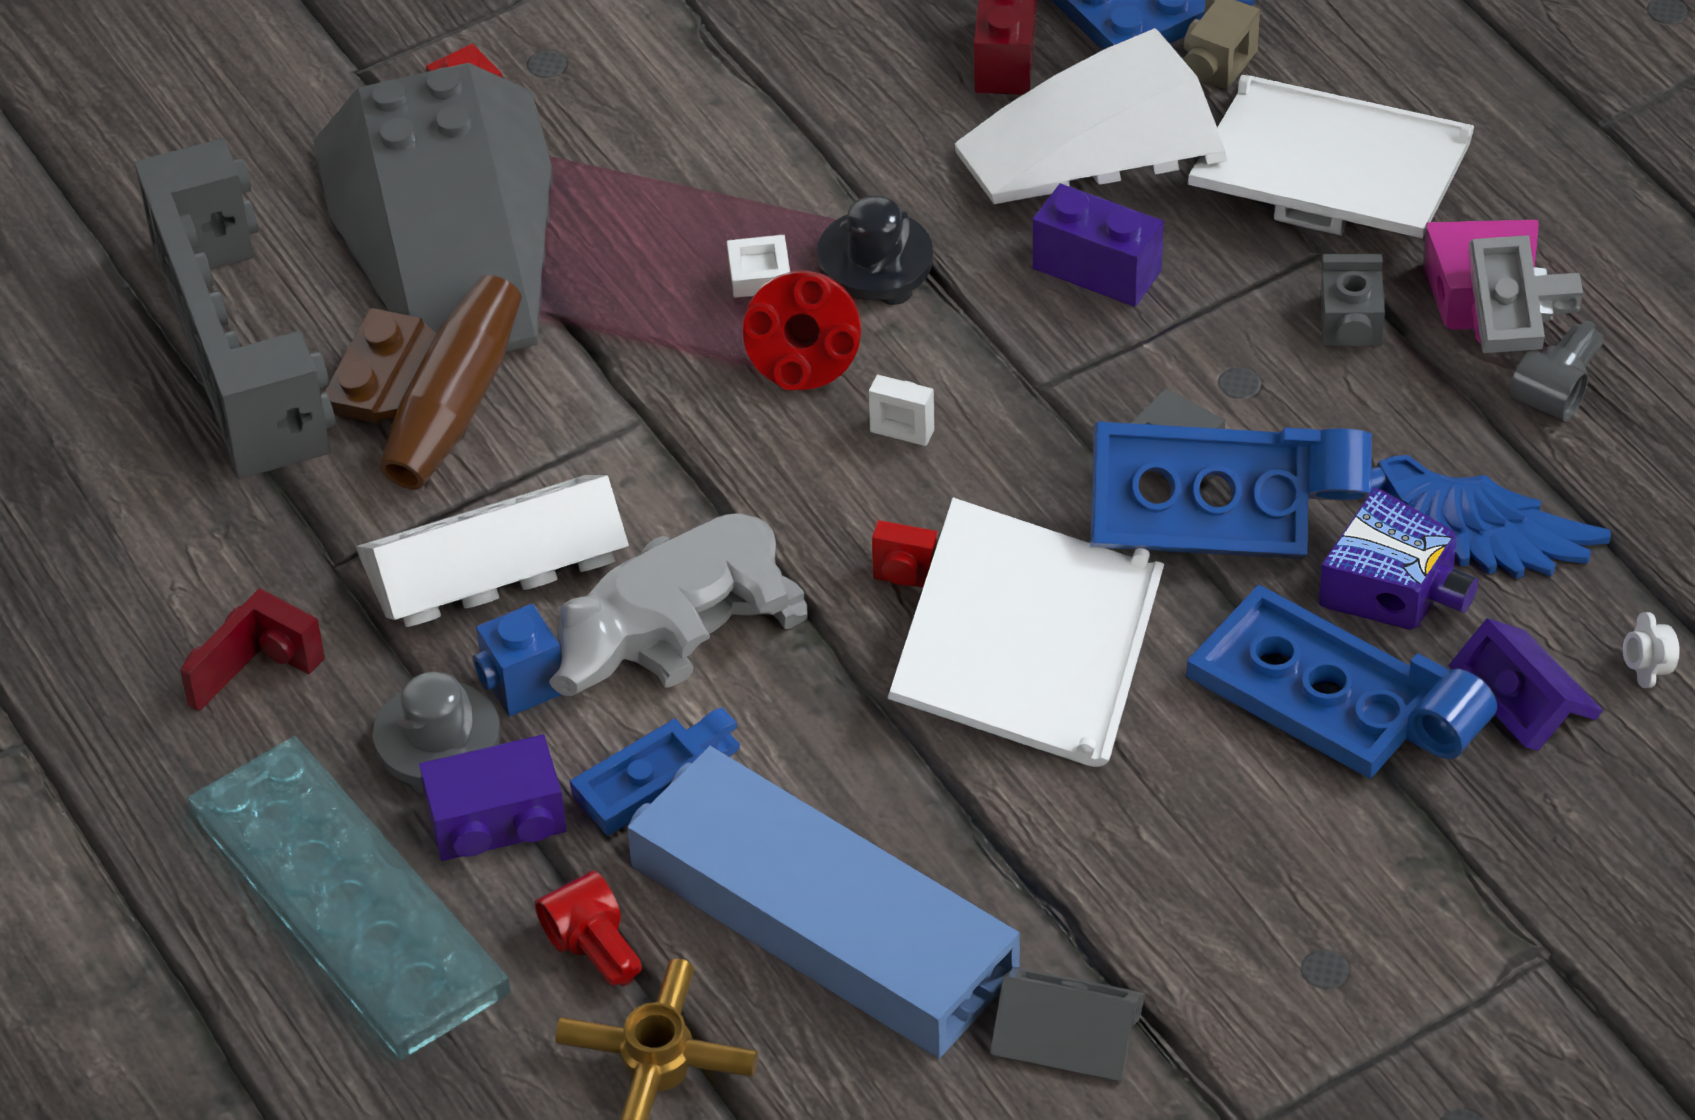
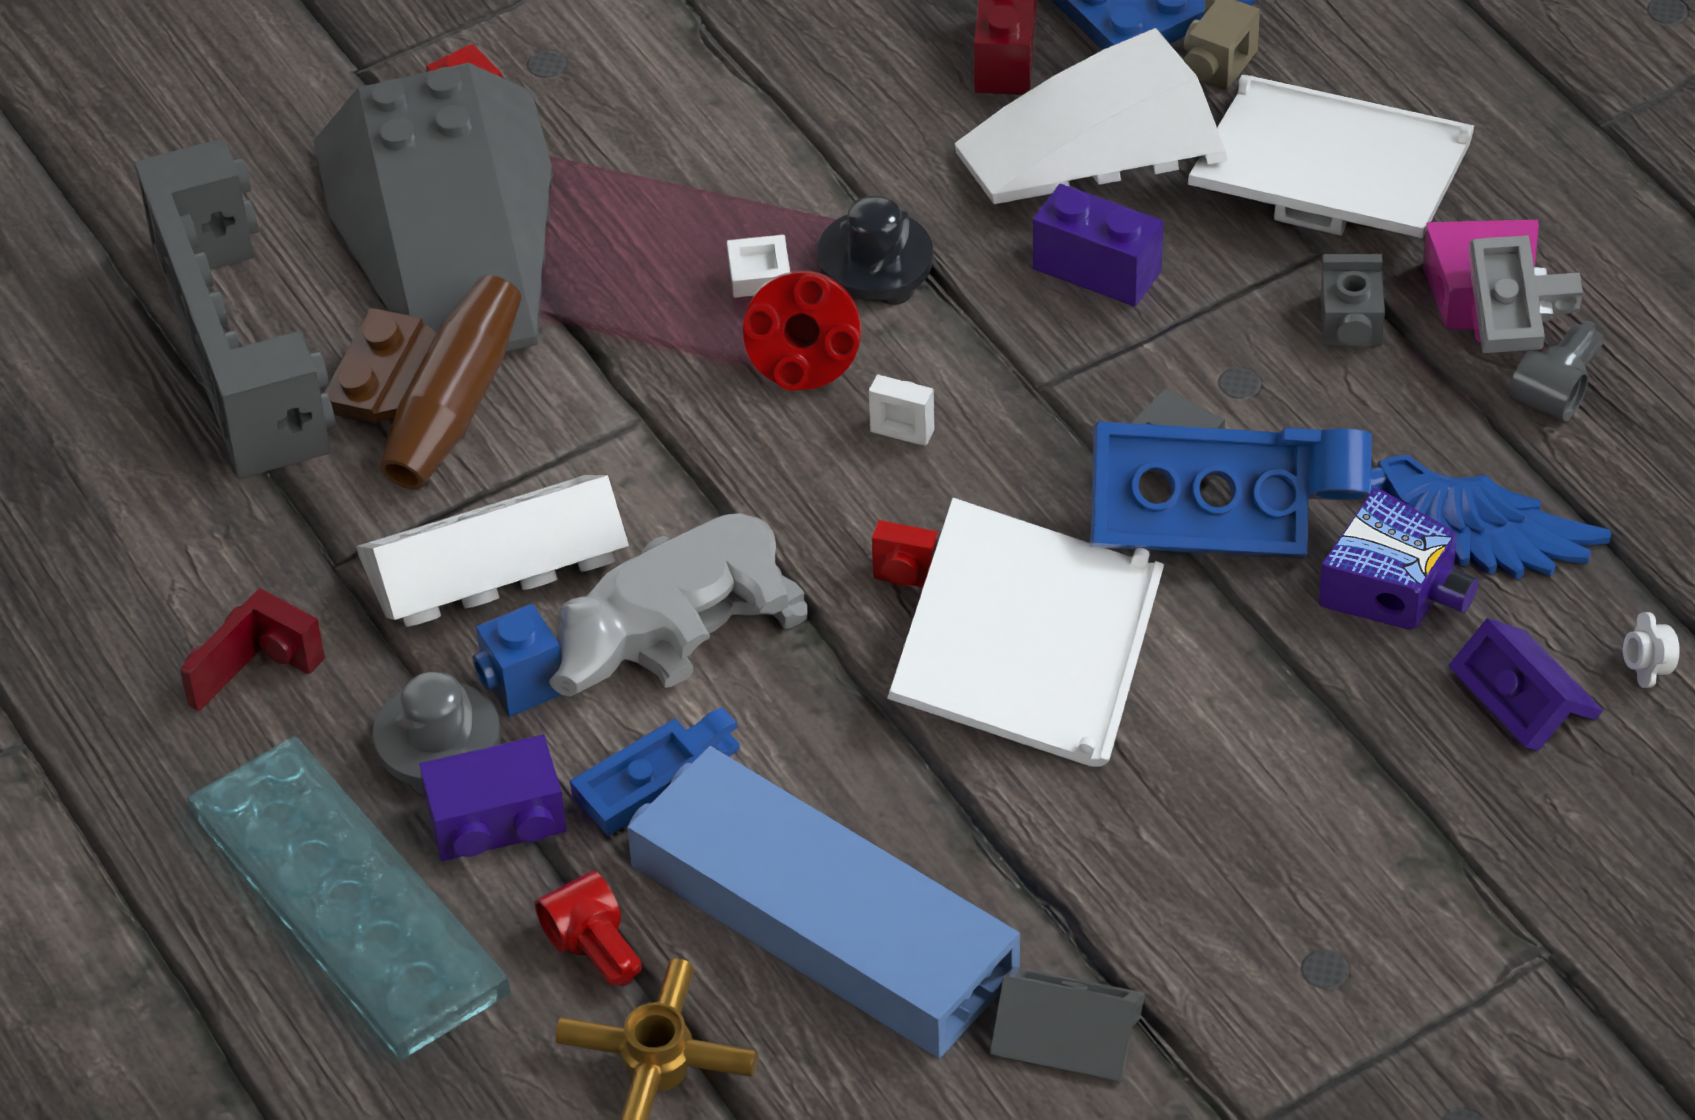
blue hinge [1186,584,1497,779] -> none

